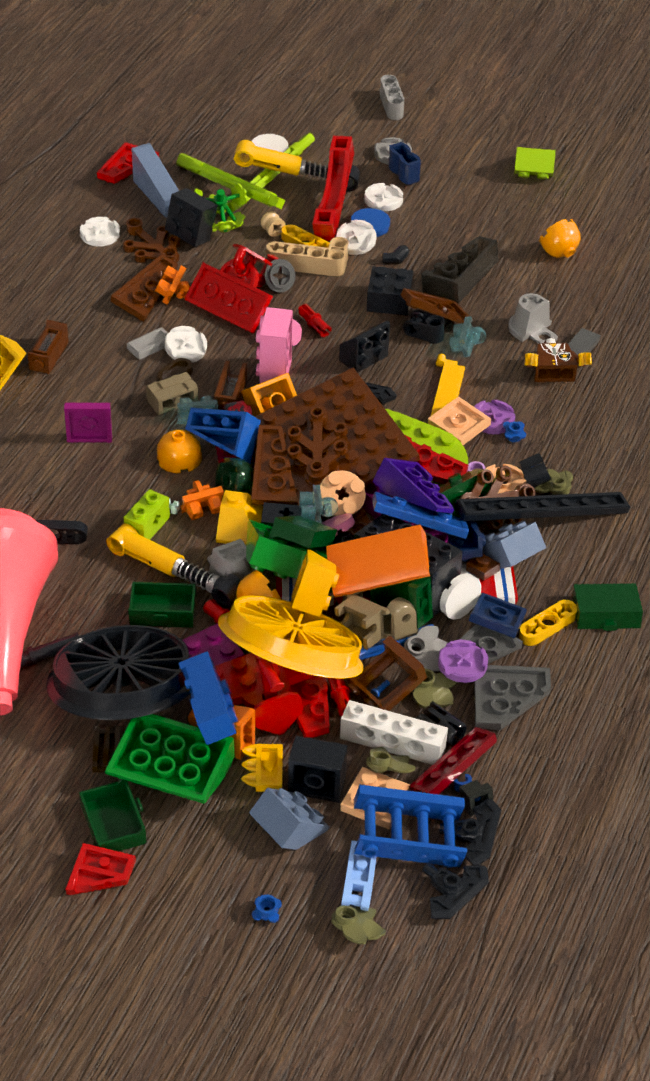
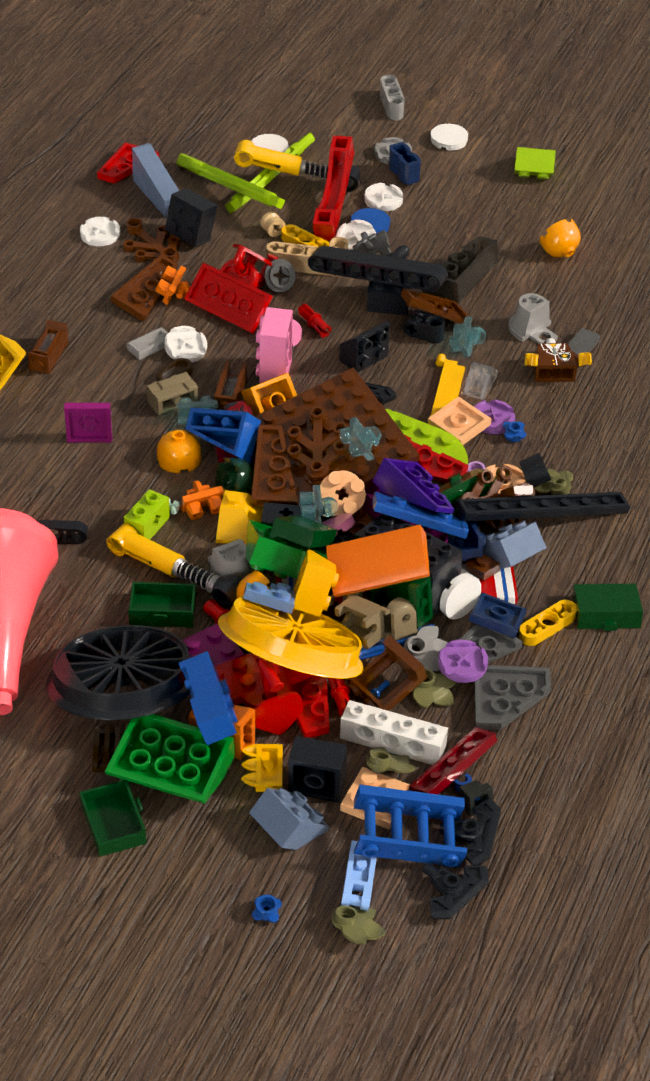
black pin [20,632,79,668] -> none
red wing [65,843,136,895] -> none
lime plant [194,183,248,233] -> none
black arm [416,701,467,745] -> none
none -> medium blue plate [243,582,295,614]
none -> black beam [308,246,448,291]
none -> clear light blue hips [340,417,382,461]
none -> dark grey hips [352,230,391,256]
none -> white tile [430,124,468,151]
none -> clear slope [463,361,498,400]
none -> tile [500,486,533,497]

